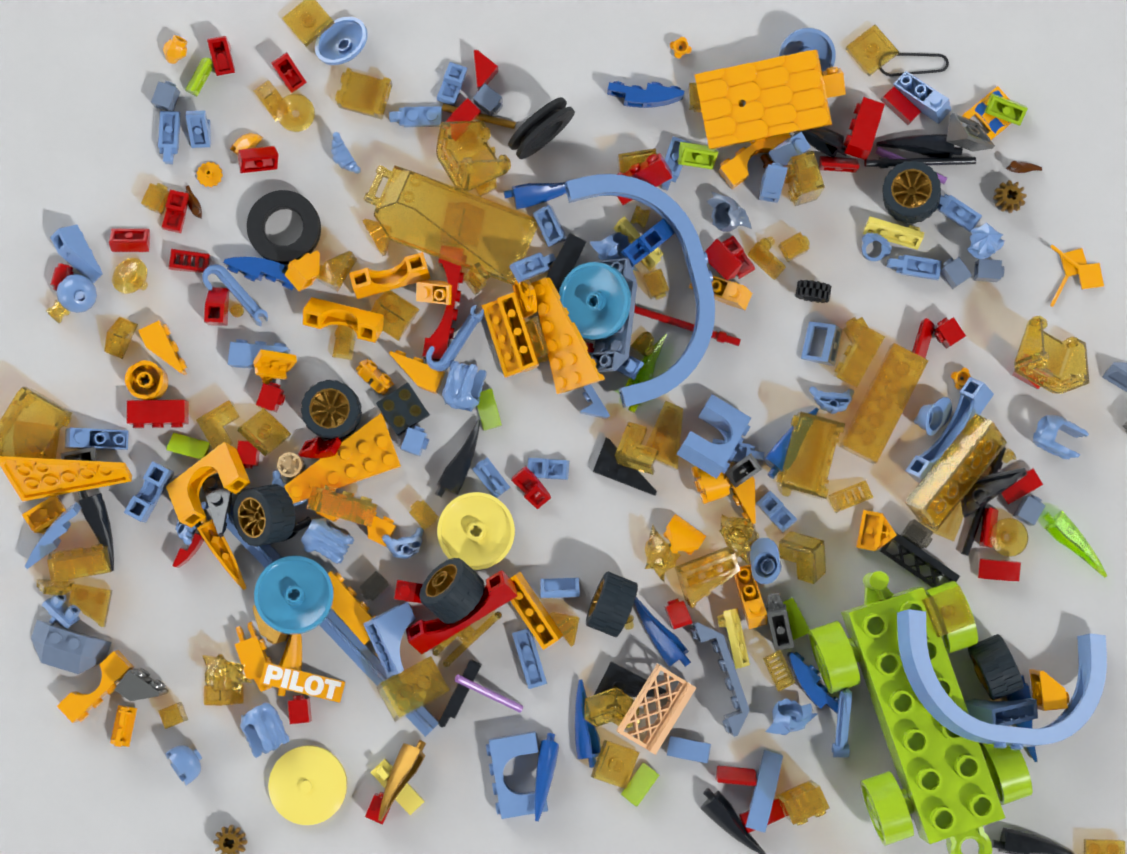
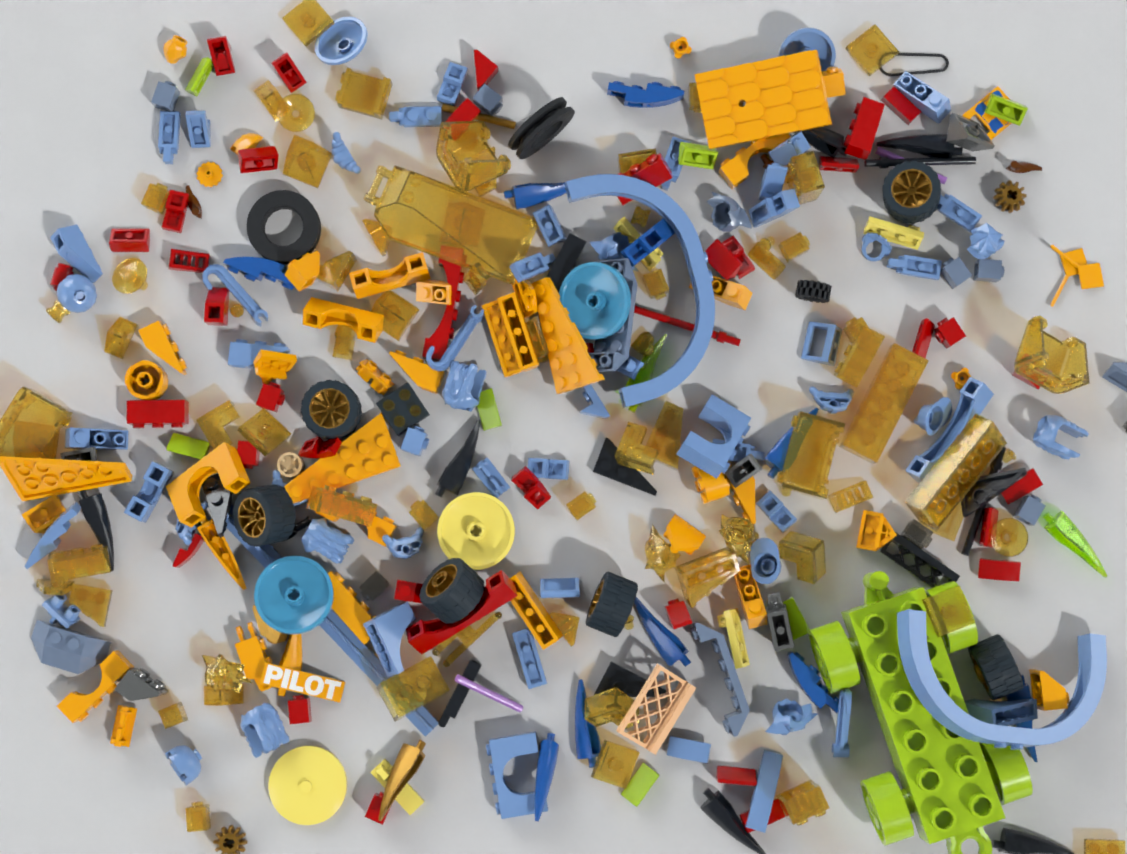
clear yellow slope [763,650,796,692] -> none
none -> clear yellow brick [186,801,211,832]
none -> clear yellow slope [283,135,332,188]
none -> clear yellow brick [566,491,597,521]
none -> medium blue slope [748,188,800,228]

